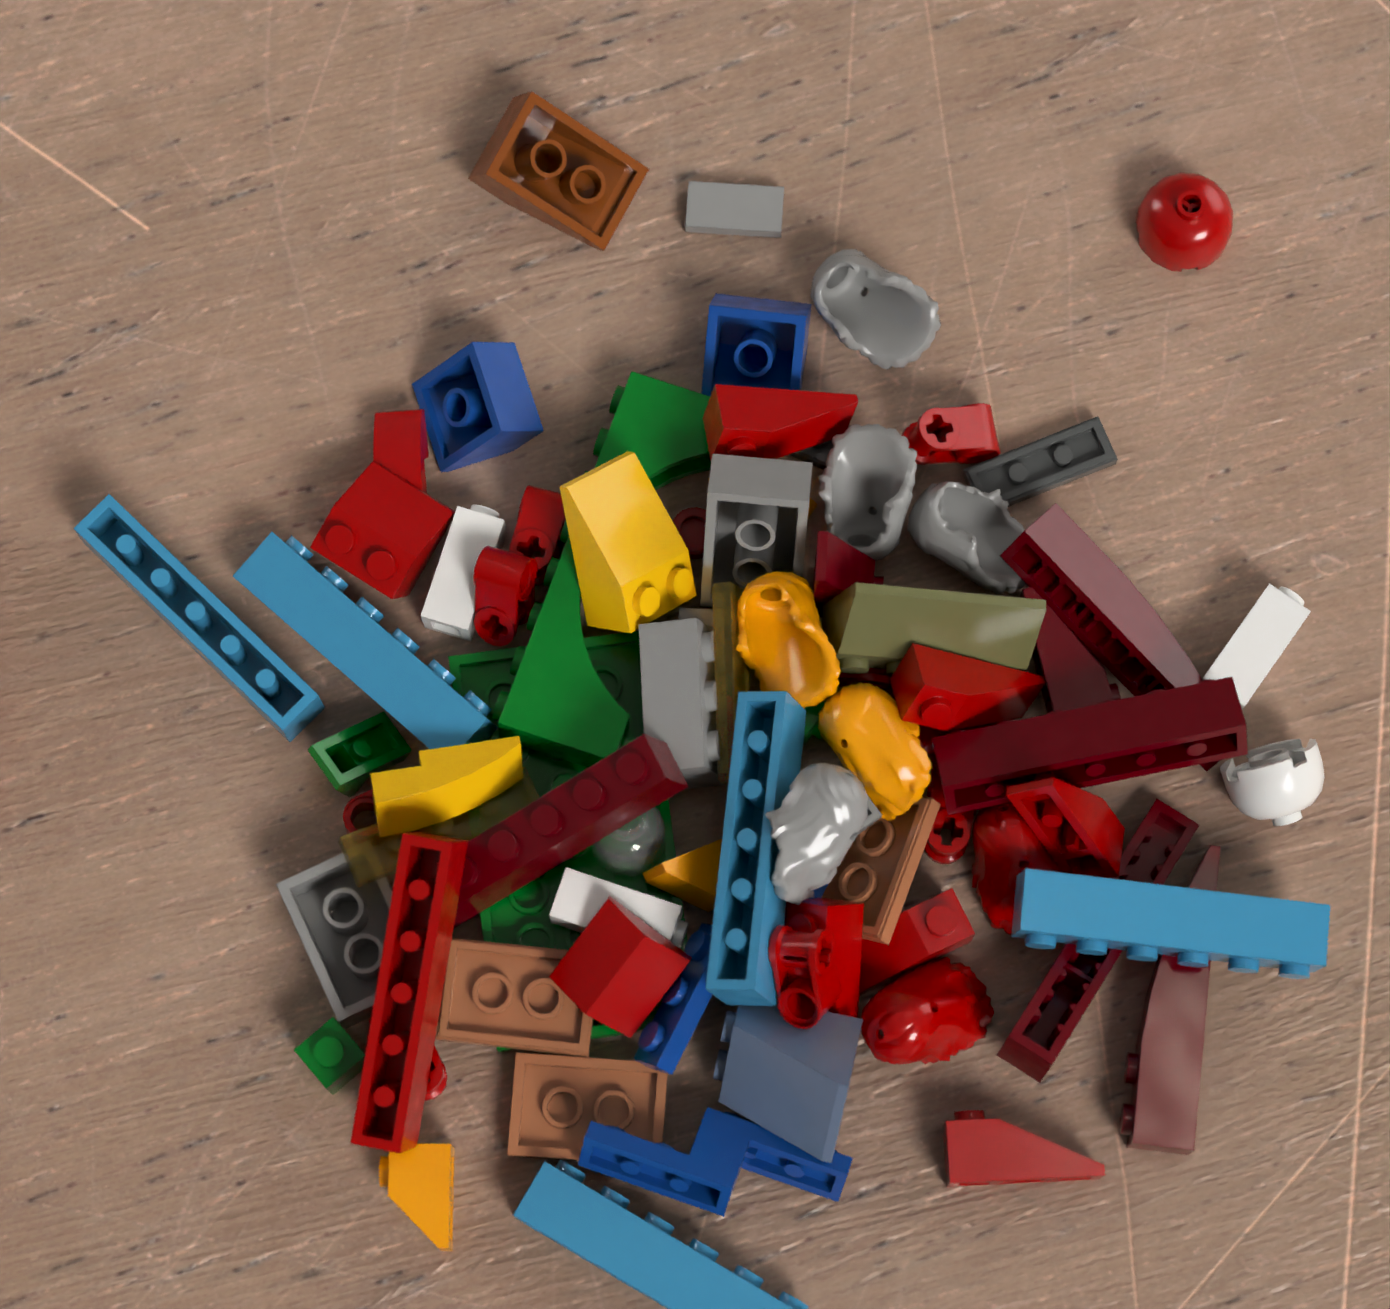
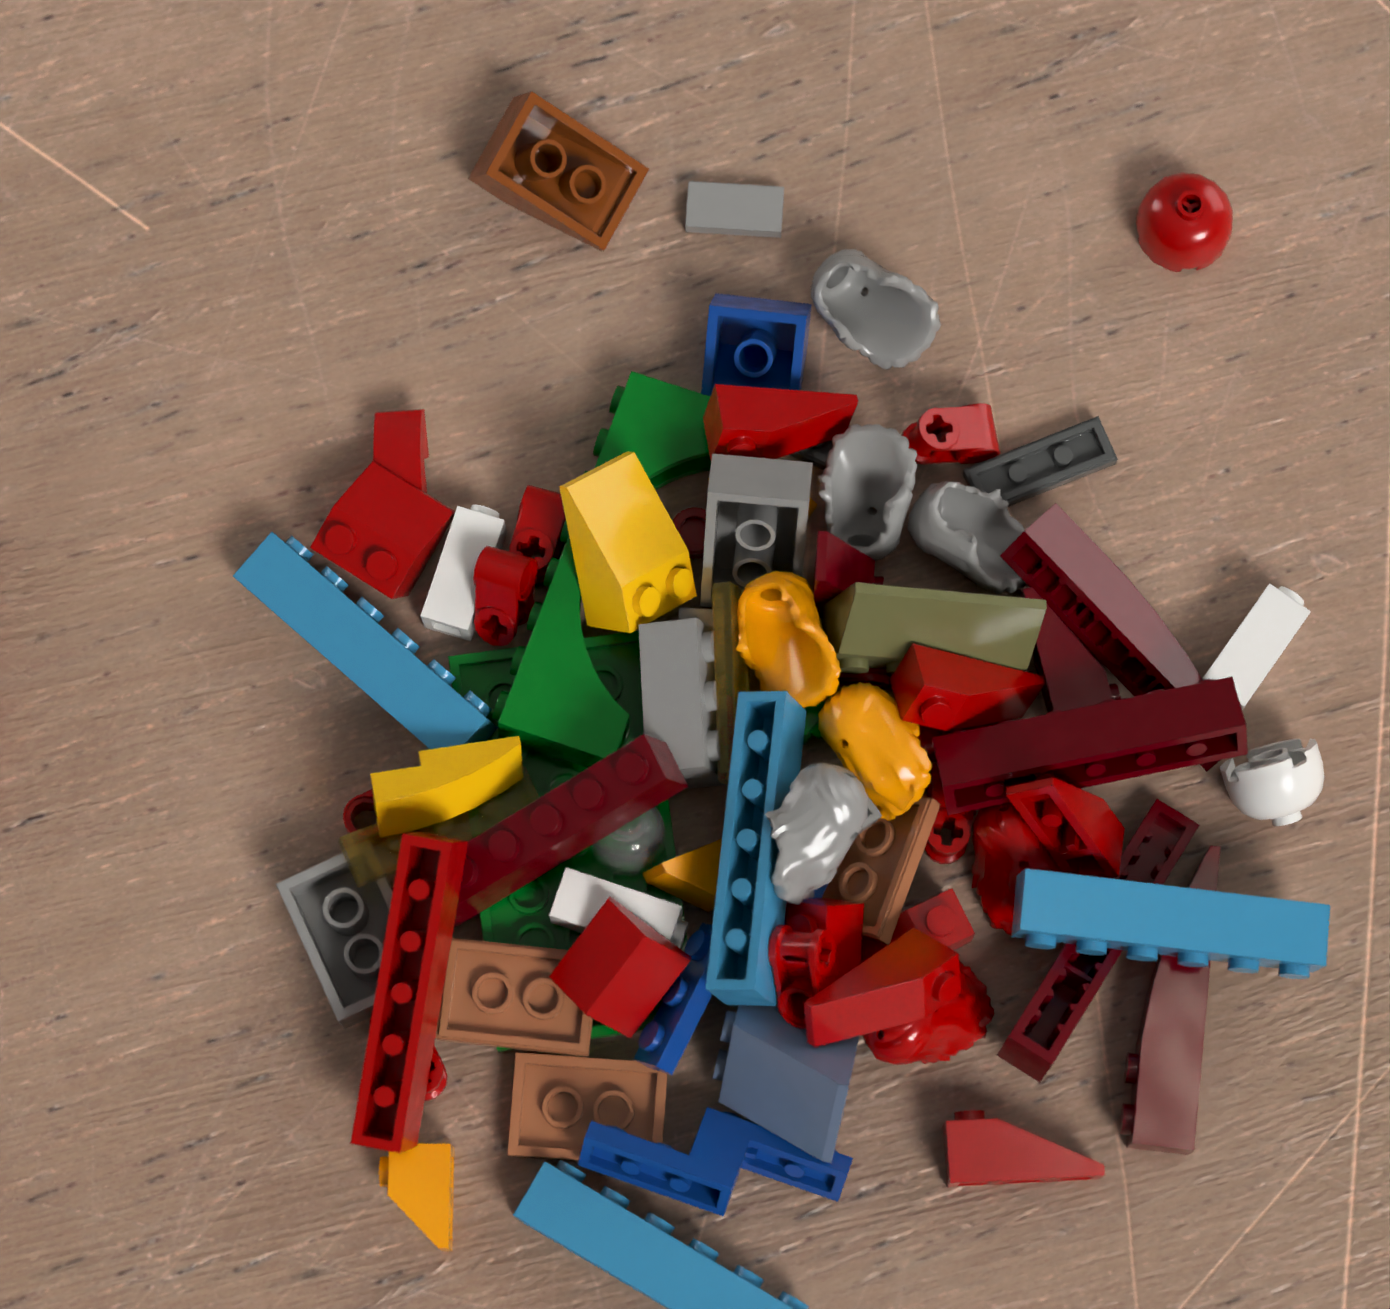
dark azure brick [73,494,325,742] -> none
green brick [294,1017,365,1095] -> none
green slope [308,711,412,797] -> none
blue slope [412,342,544,472] -> none
none -> red slope [804,928,961,1047]

